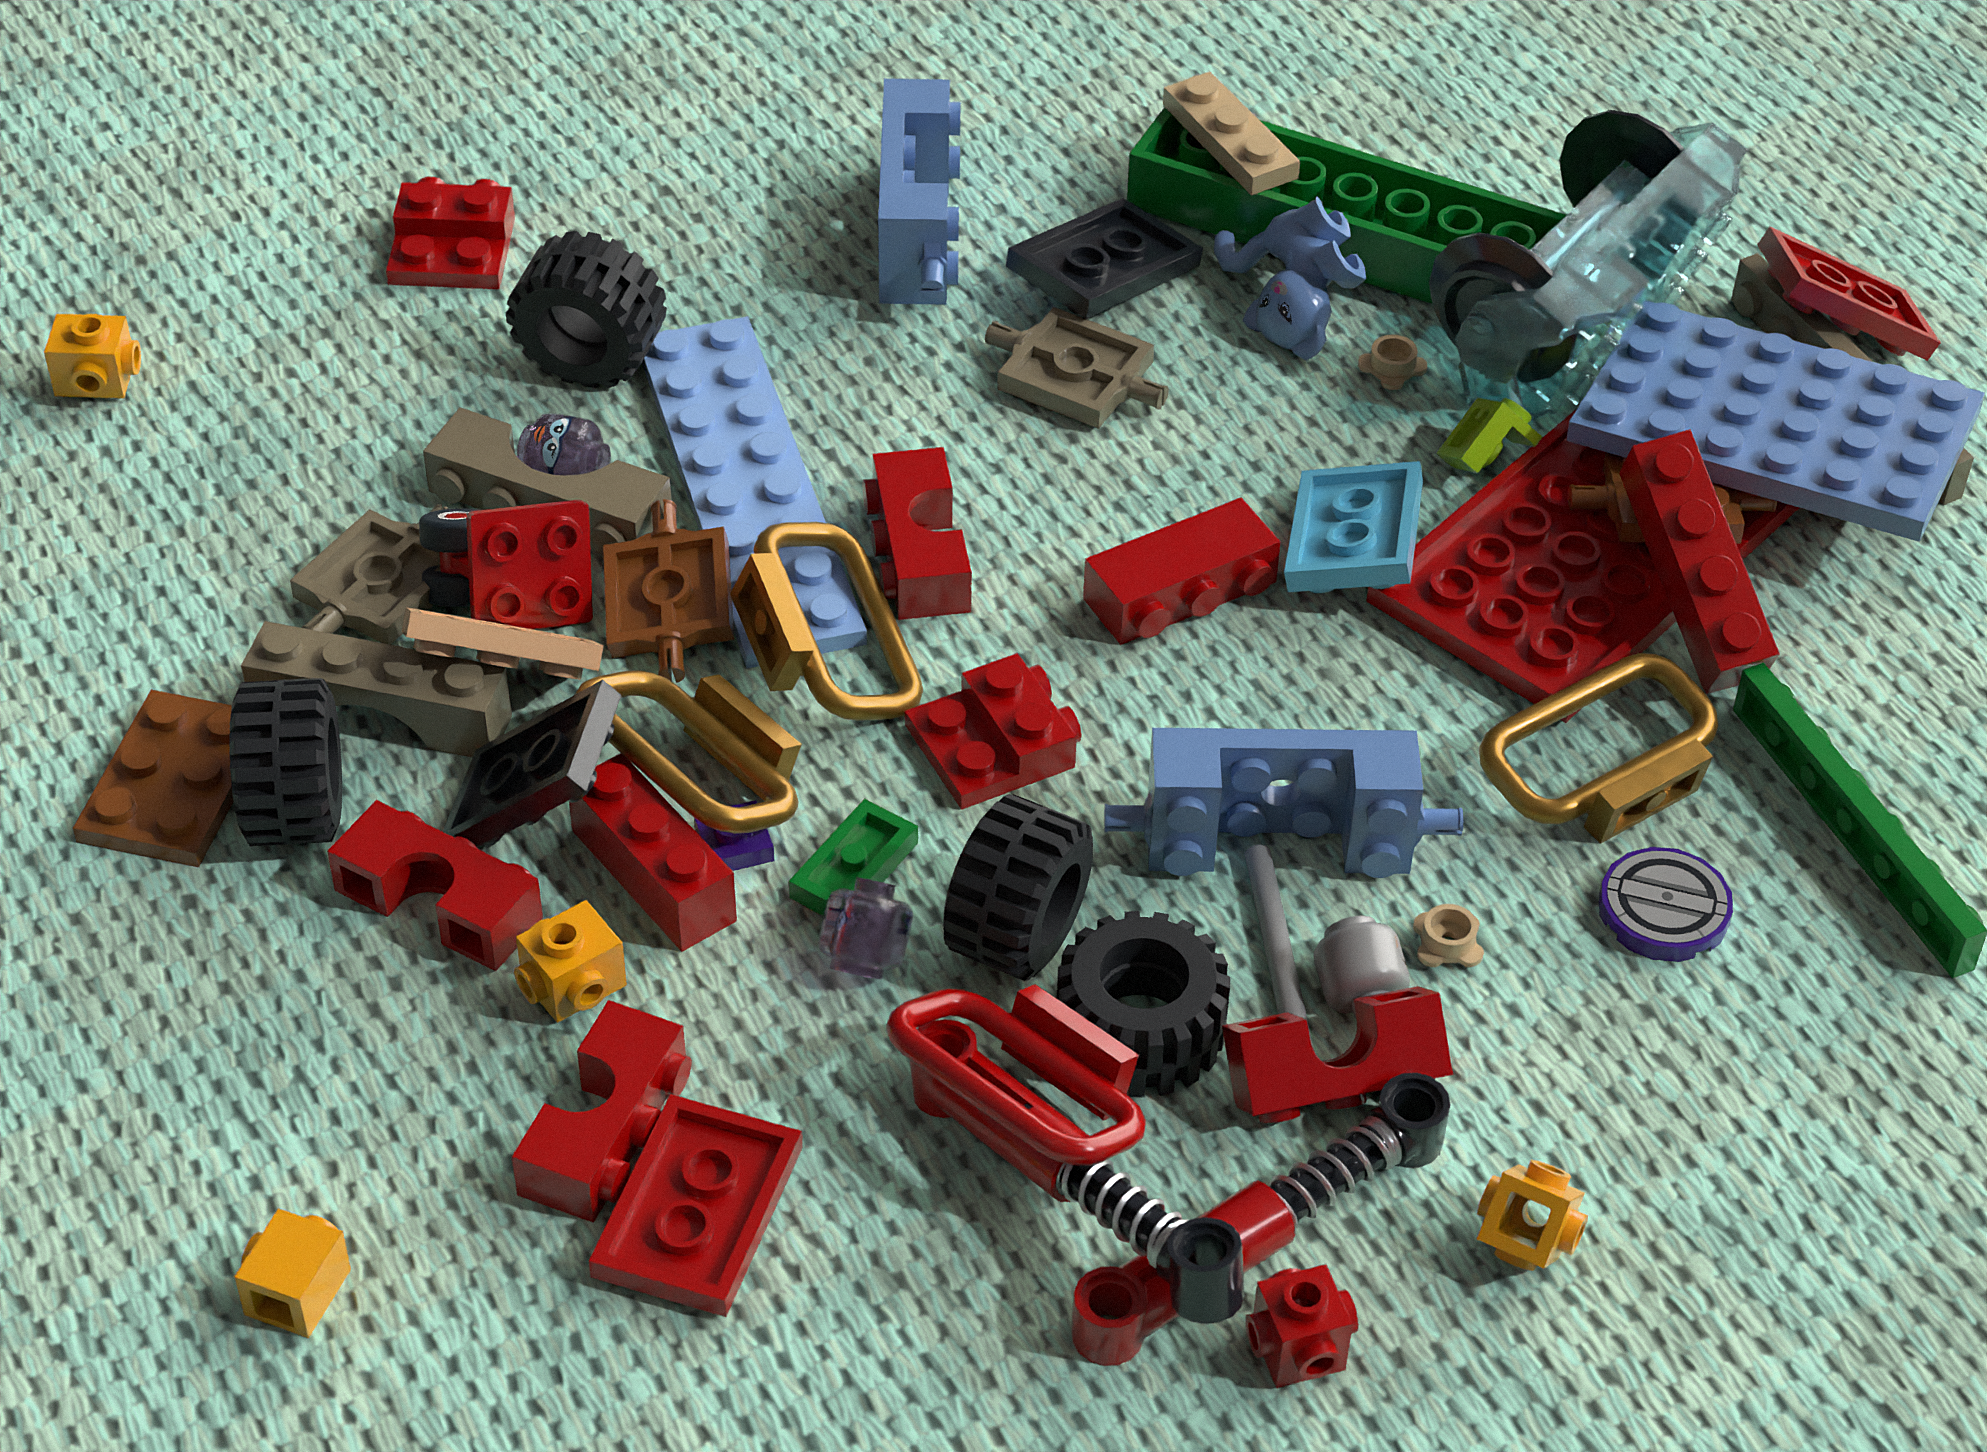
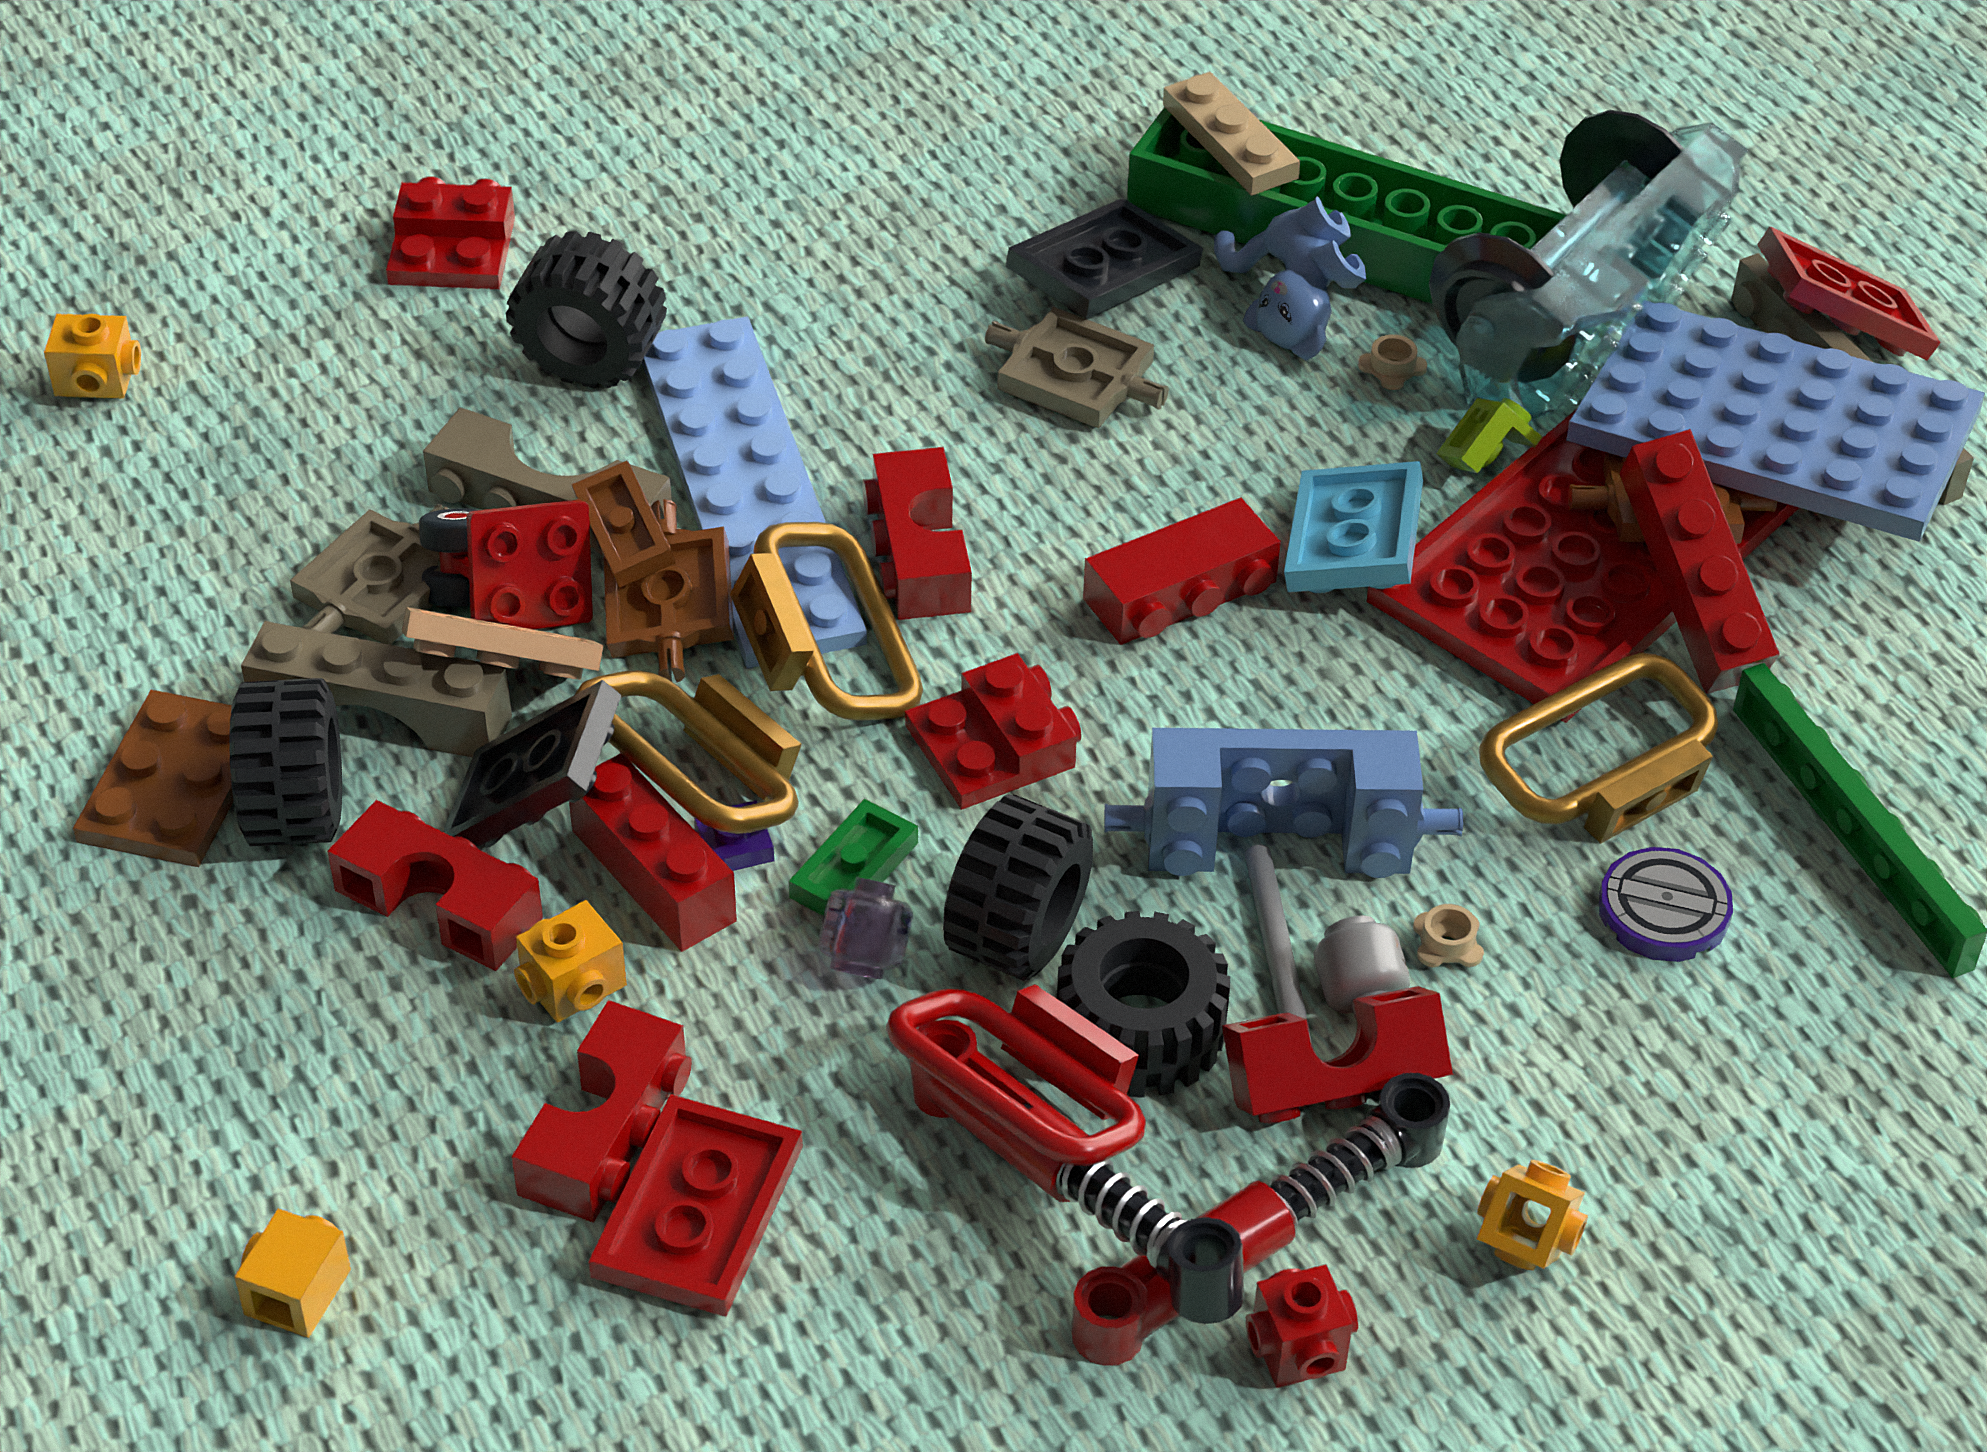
clear purple head [517,413,611,476] -> none
medium blue brick [878,79,961,305] -> none
none -> dark orange plate [571,460,676,588]

